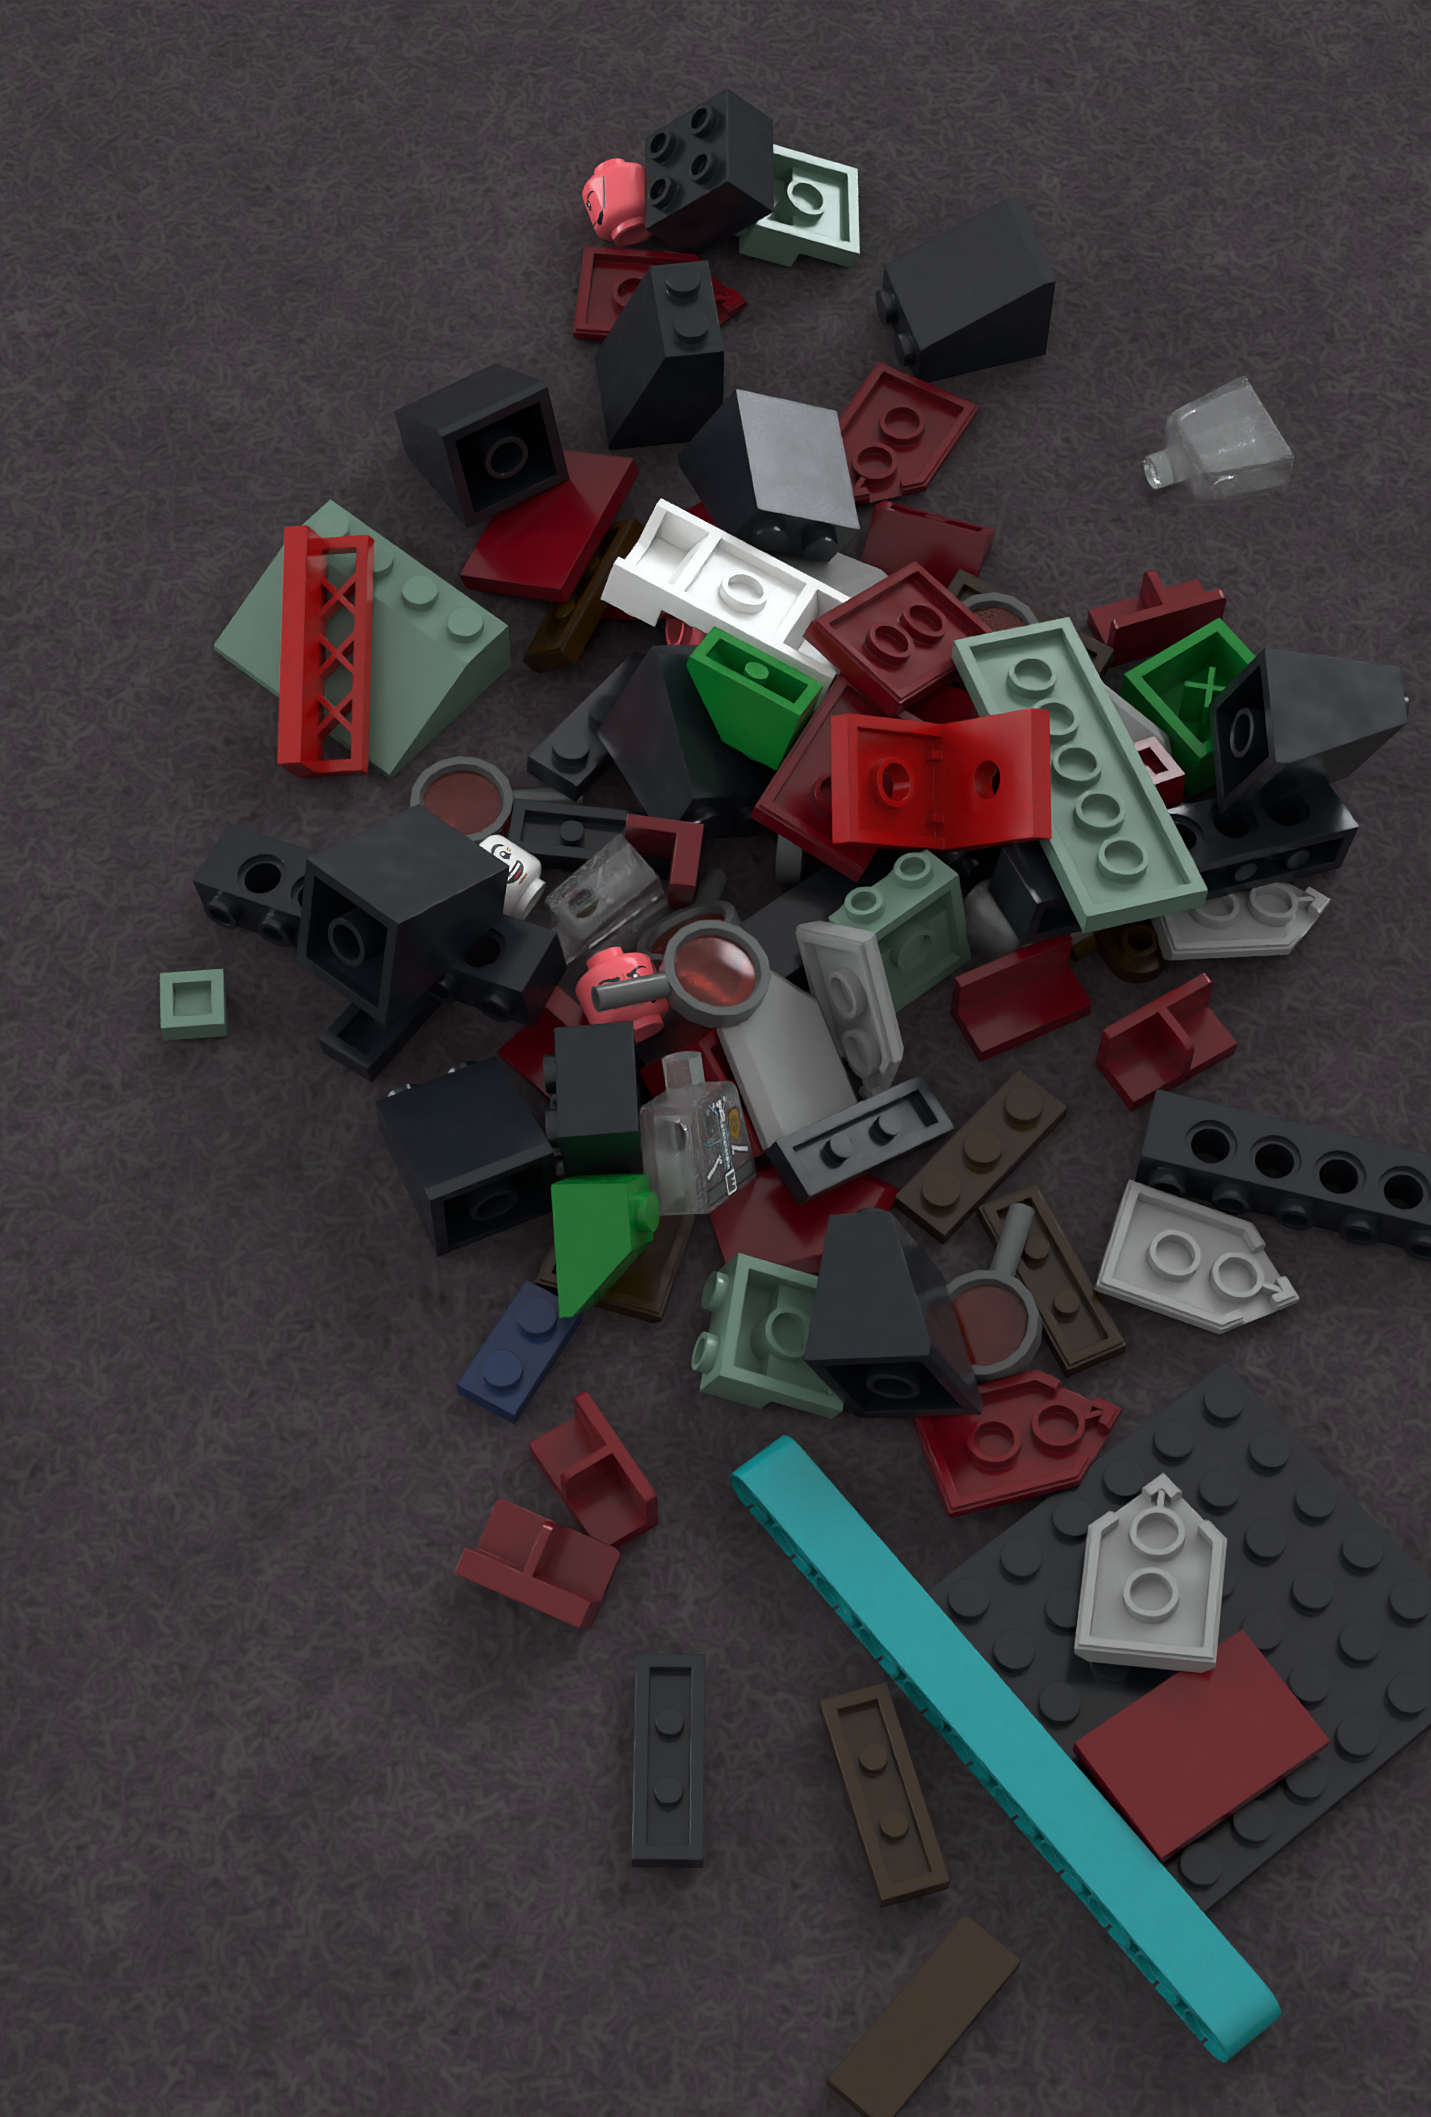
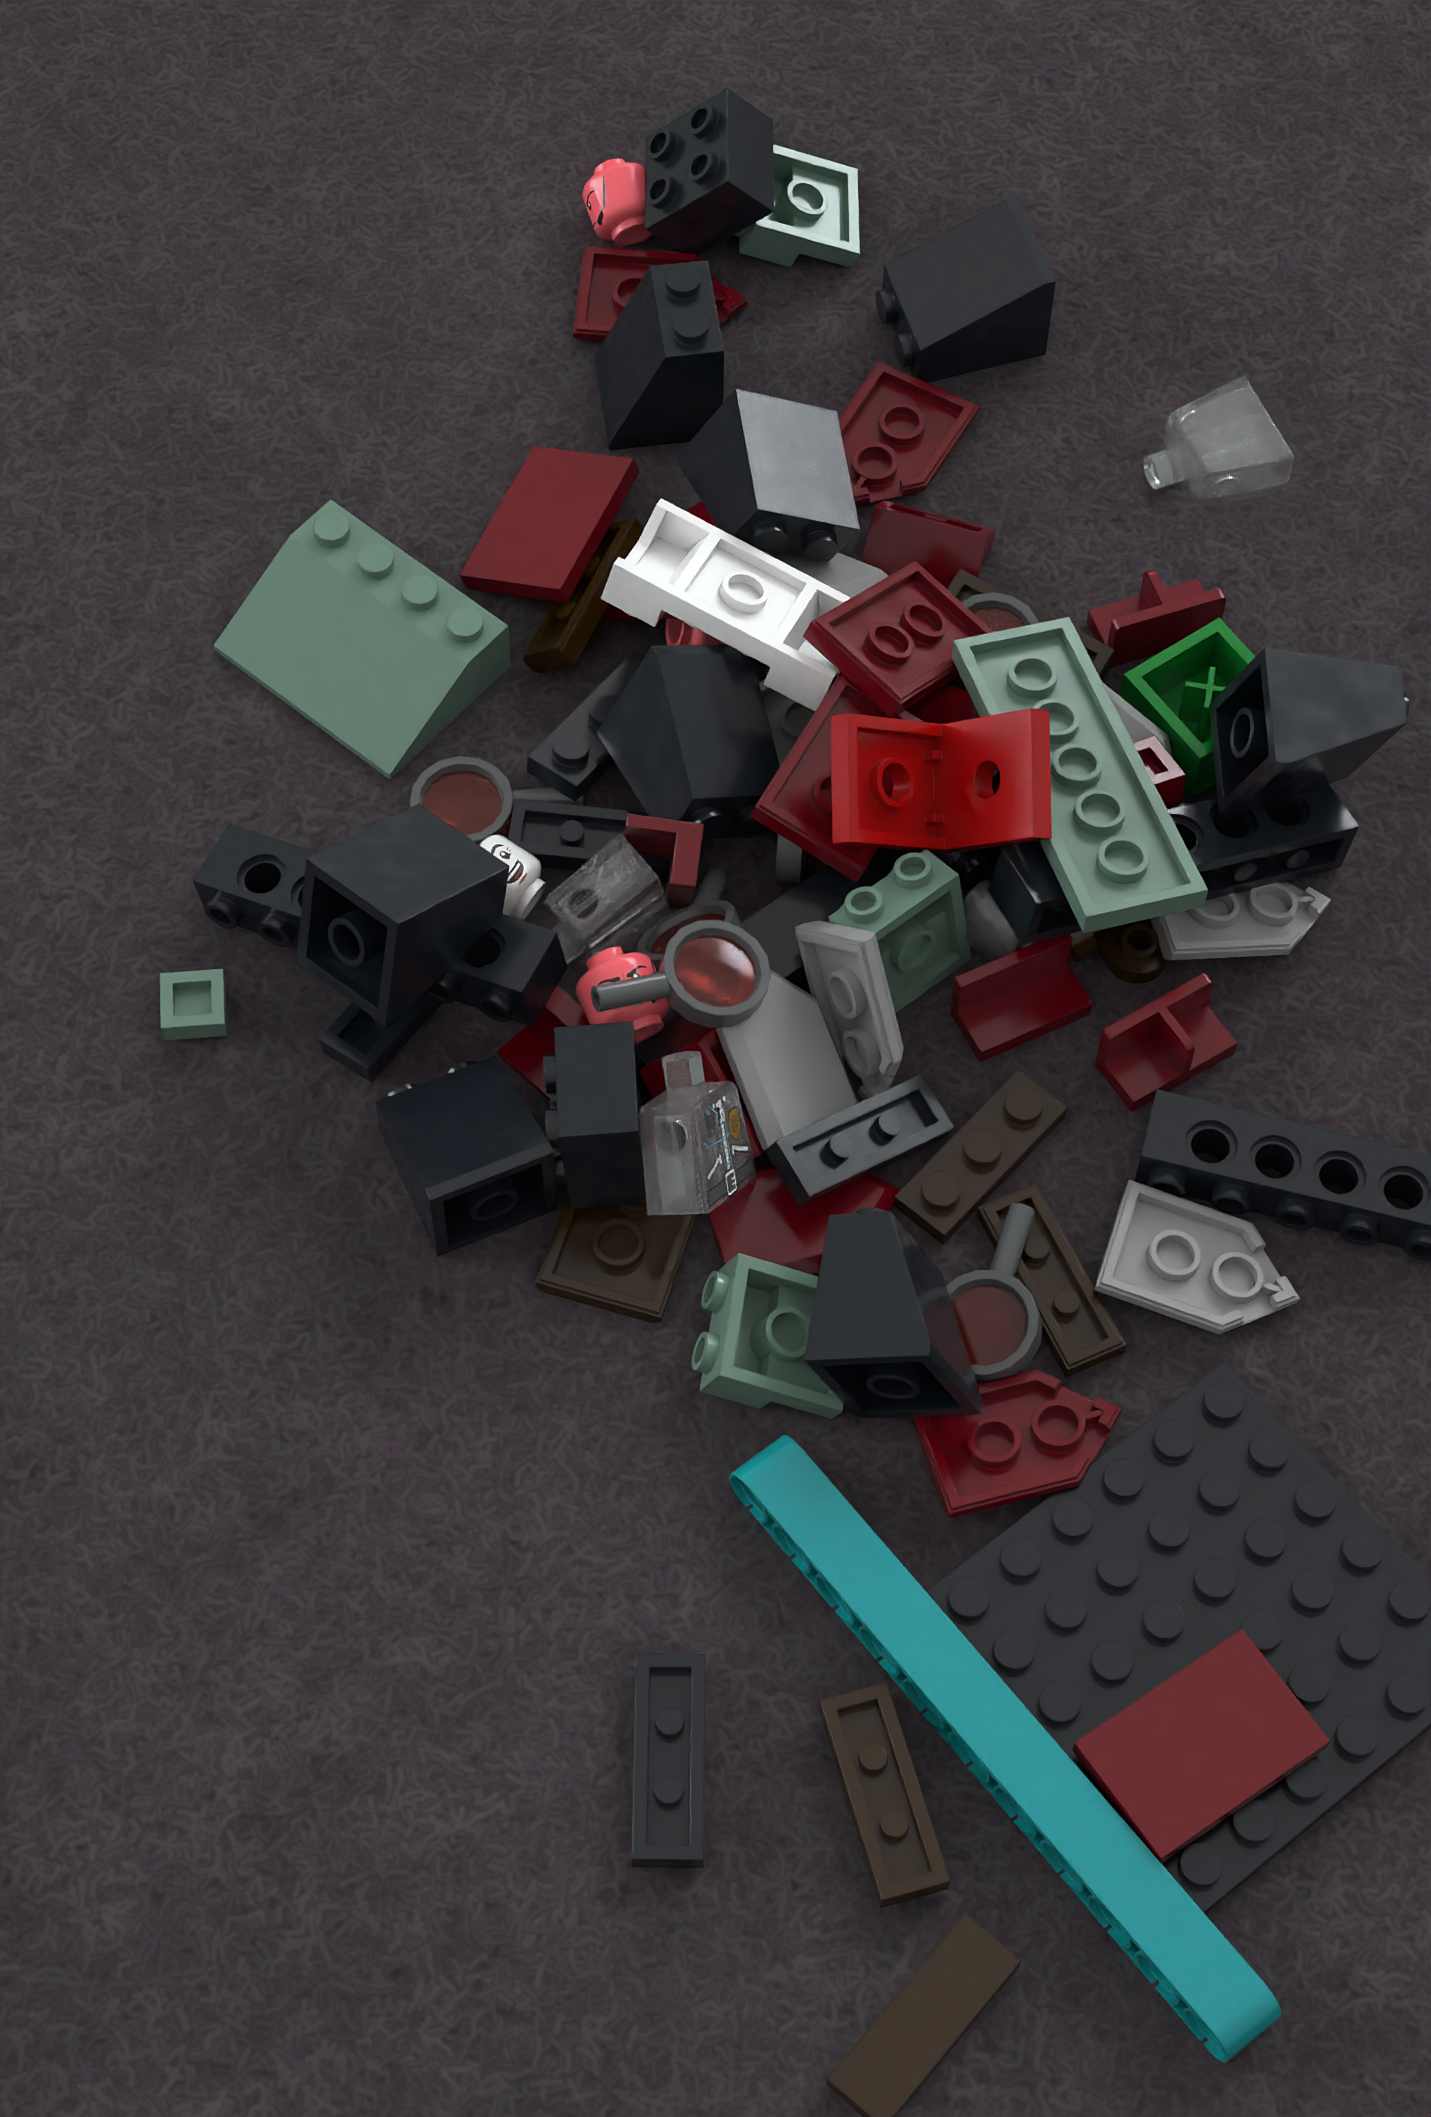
red fence [277,525,374,778] -> none
black slope [394,363,570,528] -> none
dark red panel [454,1499,622,1628] -> none
dark blue plate [457,1280,583,1424] -> none
dark red panel [529,1391,658,1548] -> none
green slope [551,1174,659,1318] -> none
green slope [686,626,824,771] -> none
light grey tile [1074,1473,1227,1673] -> none

